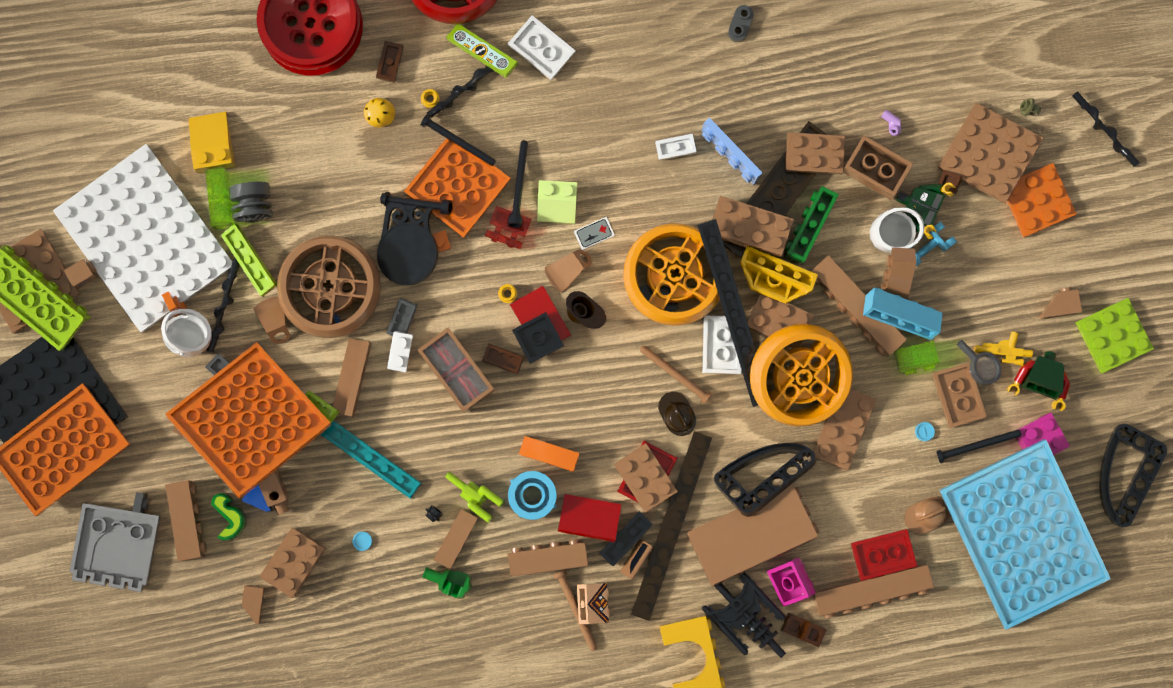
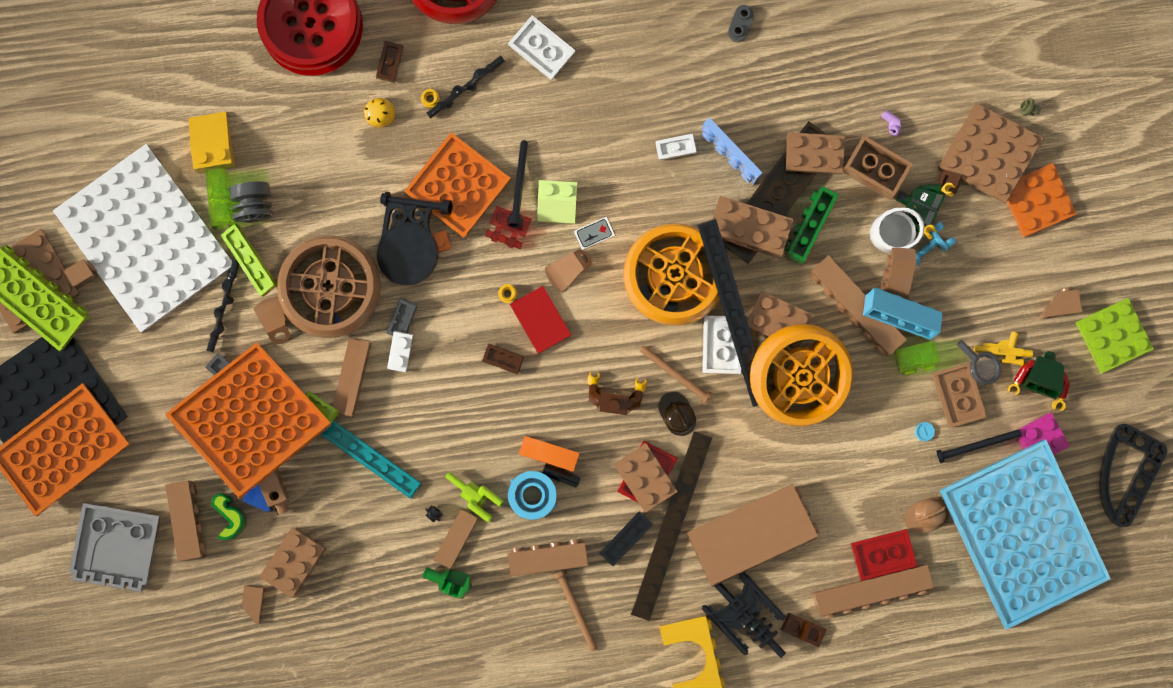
dark grey plate [132,492,149,513] -> none
white piece [161,309,212,357] -> none
orange plate [162,291,187,317] -> none
medium azure piece [352,532,372,551] -> none
clear brick [417,327,495,413] -> none
black bar [420,114,496,166] -> none
tile [446,24,518,79] -> none
black plate [512,312,564,364] -> none
red tile [558,494,622,542] -> none
dark brown piece [566,291,606,329] -> none
light nougat brick [577,583,610,624] -> none
medium nougat slope [620,540,653,579] -> none
black beam [714,443,816,517] -> none
yellow wedge [740,246,818,304] -> none
dark pink brick [767,557,816,607] -> none
medium nougat plate [813,389,876,471] -> none
black piece [1072,91,1140,167] -> none
none -> black axle [542,463,580,488]
none -> reddish brown torso [587,372,647,415]

